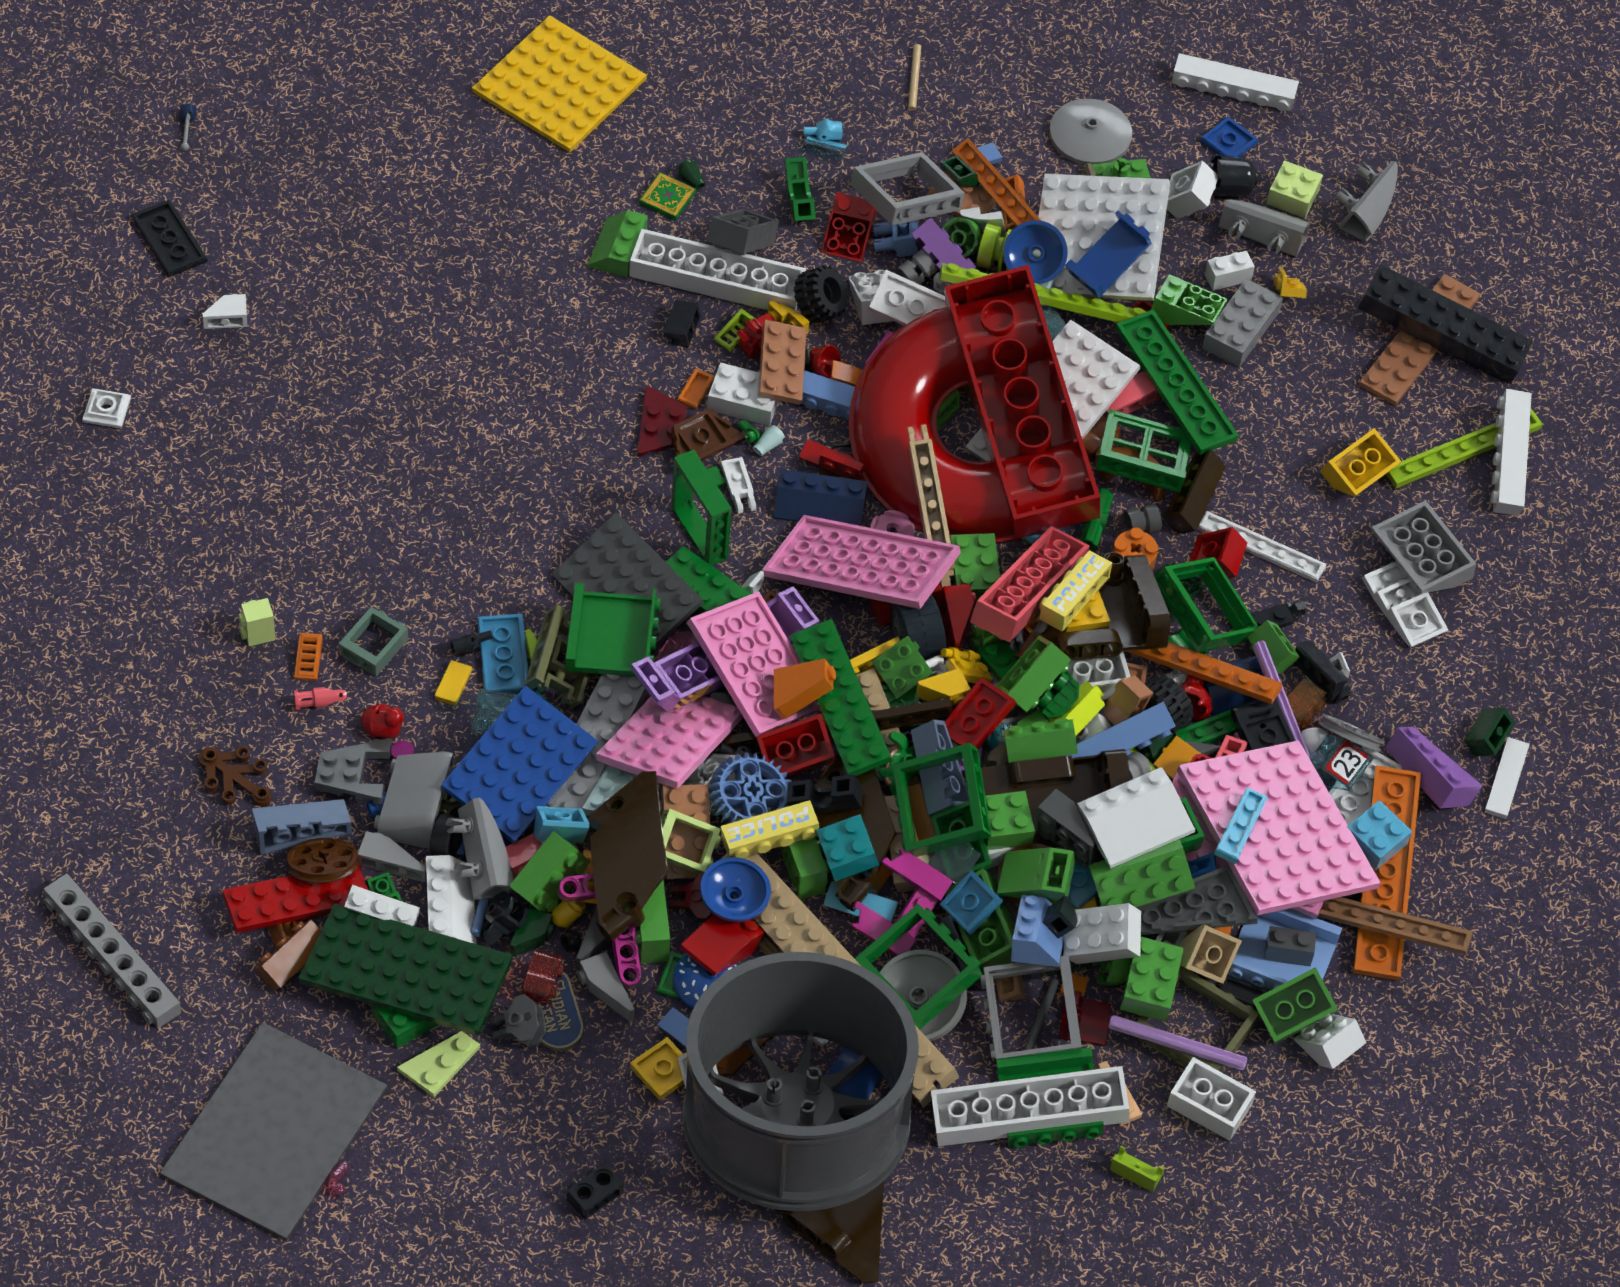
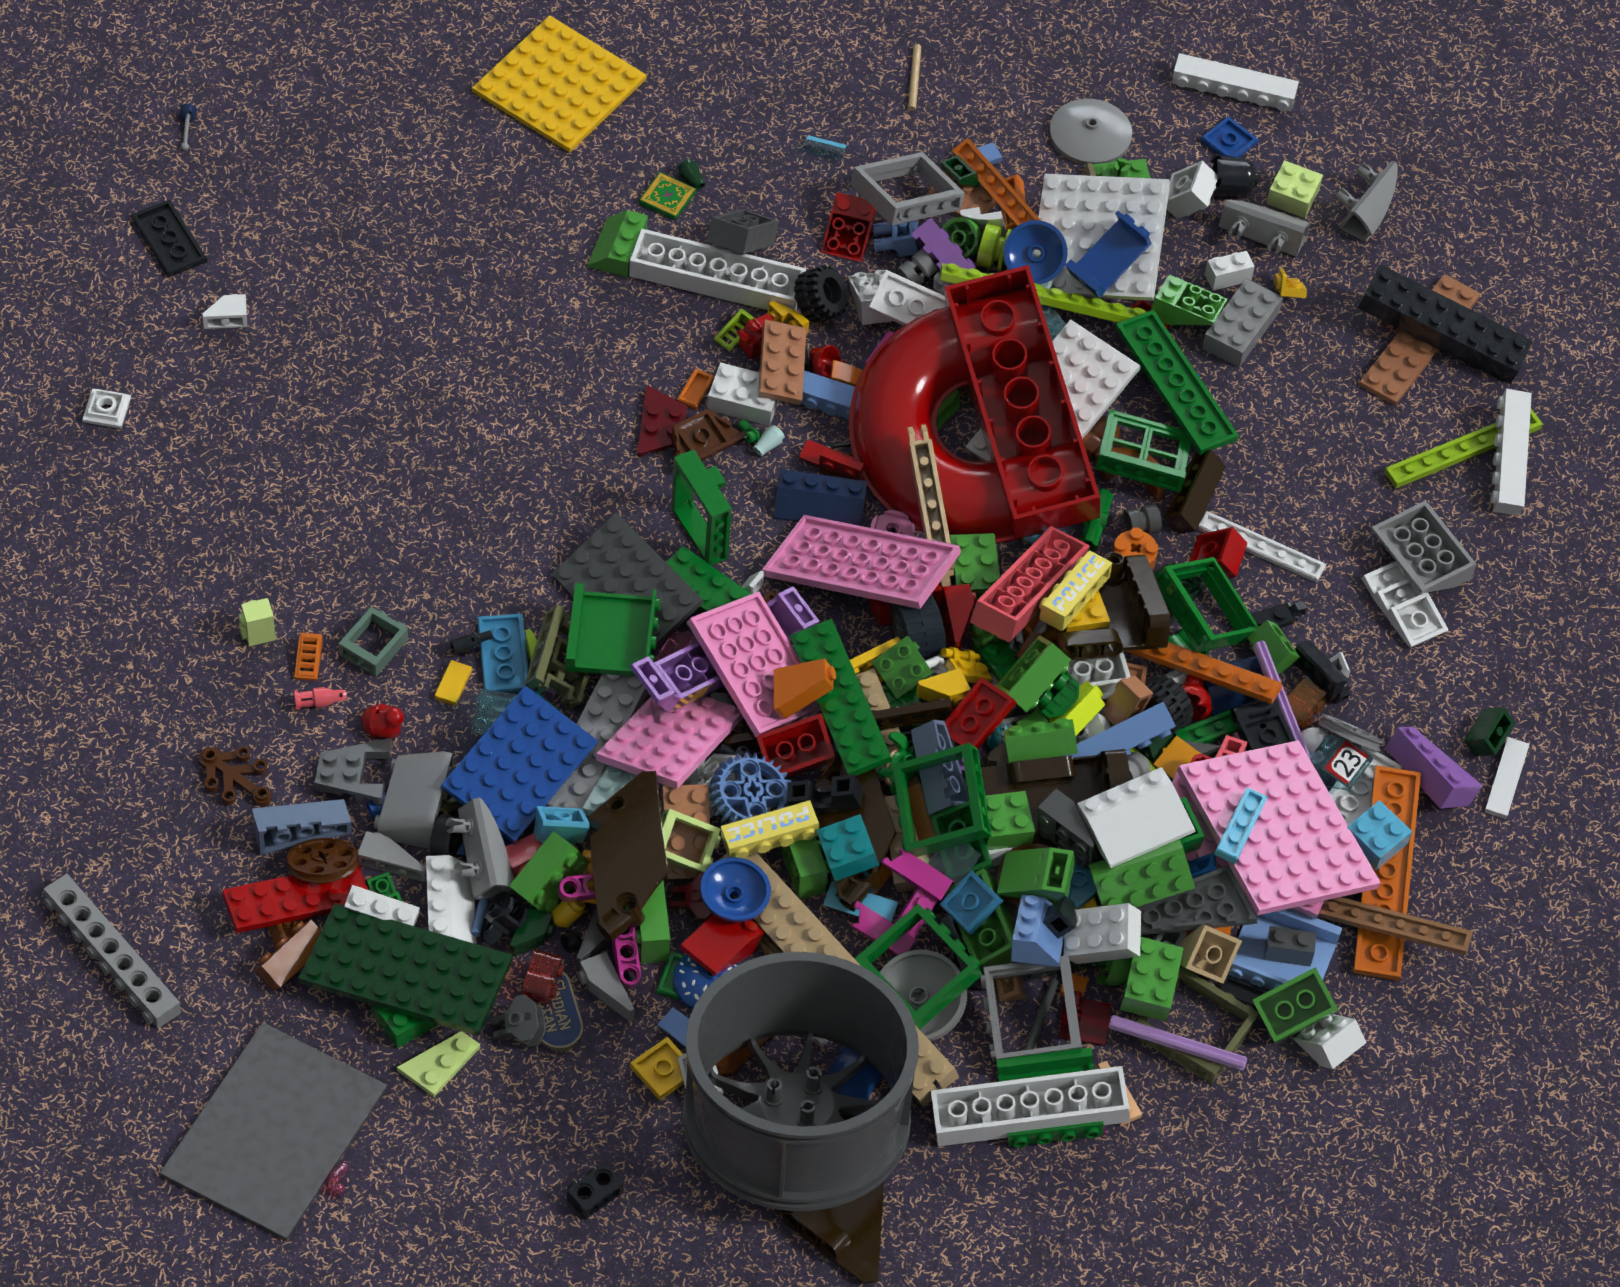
magenta tile [391,740,414,759] -> none
black hinge [663,300,701,348] -> none
white hinge [721,457,756,514] -> none
green arch [784,157,816,221] -> none
medium azure piece [803,118,843,141] -> none
coral slope [1105,371,1160,417] -> none
lime hinge [1110,1146,1164,1192] -> none
white brick [1167,1057,1256,1141] -> none
yellow slope [1320,428,1401,497] -> none

